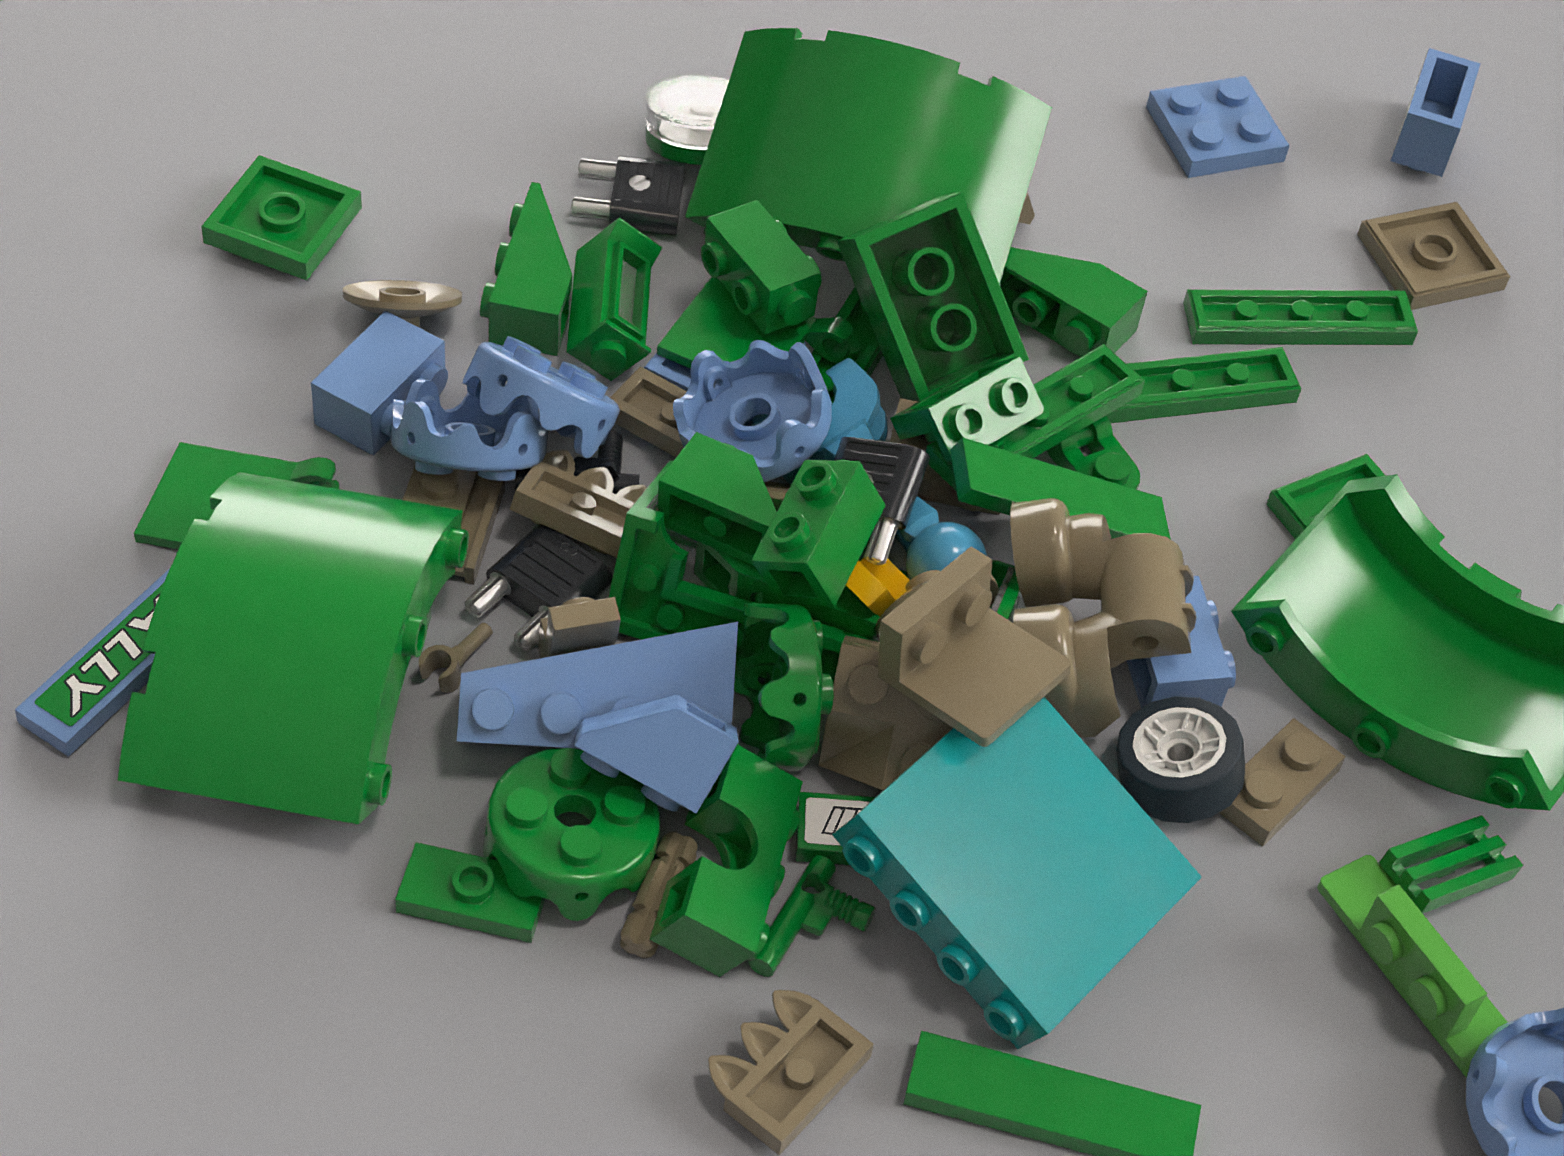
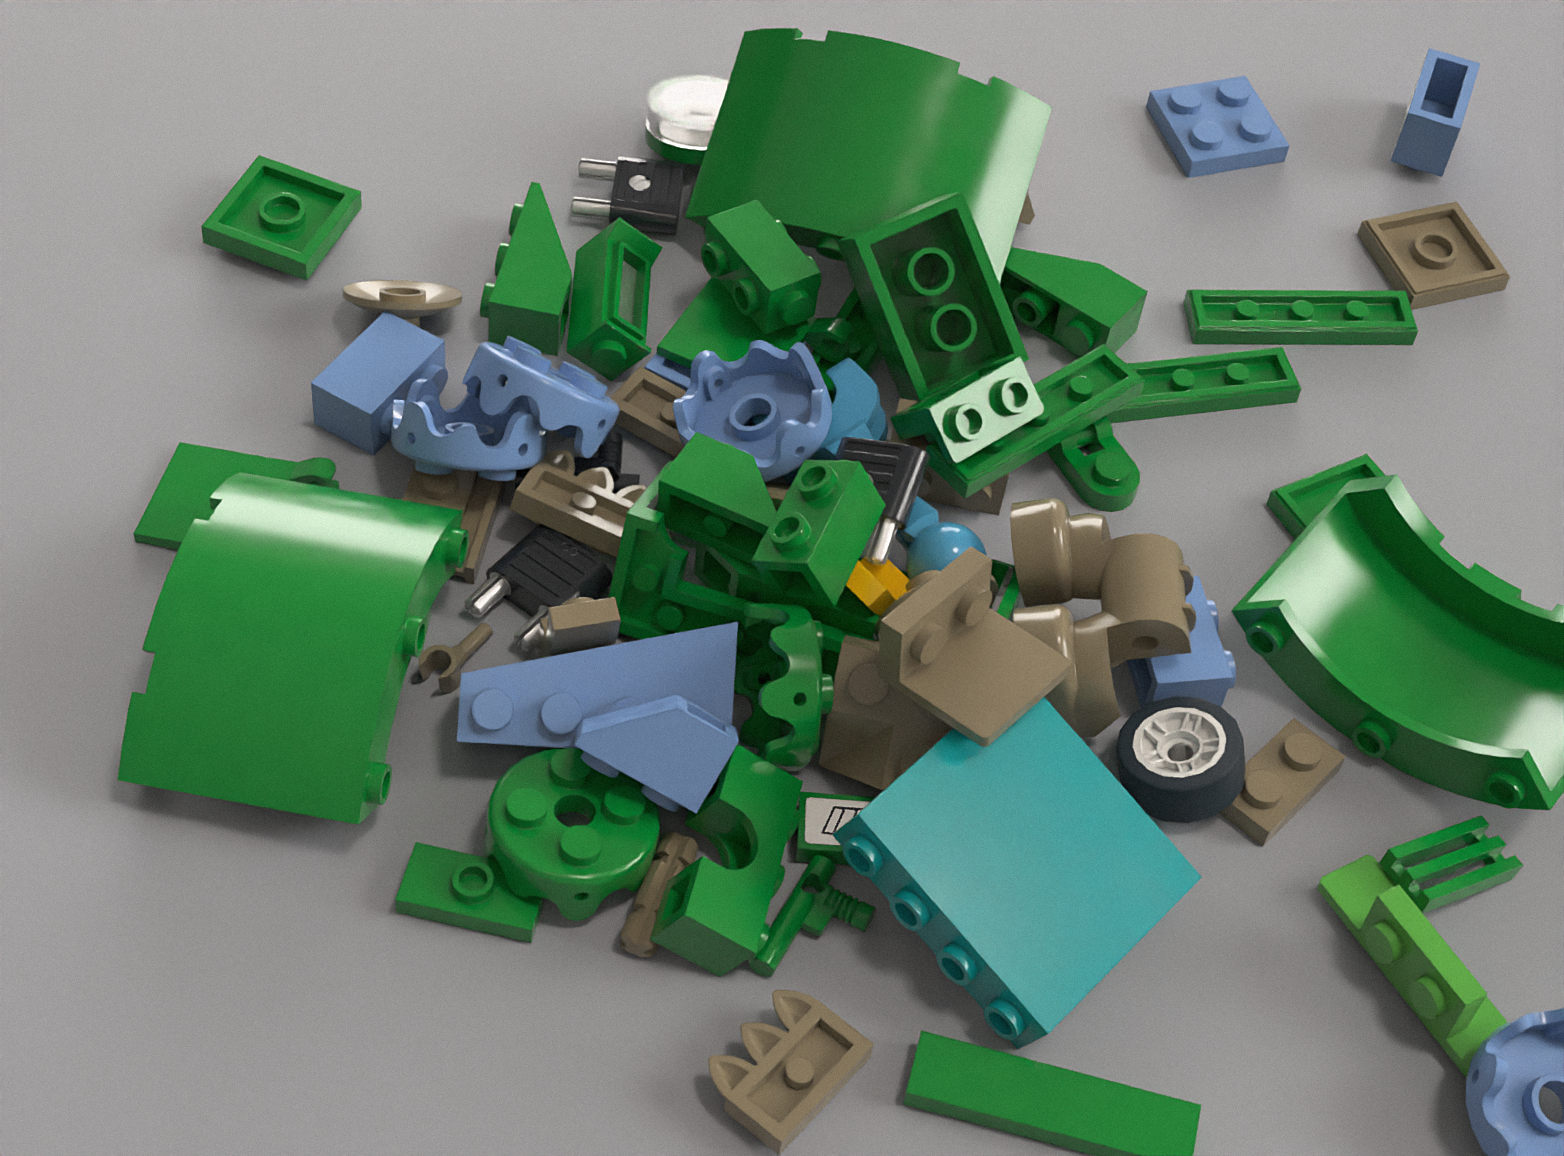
tile [15,569,170,757] -> none
green tile [950,437,1171,540] -> none

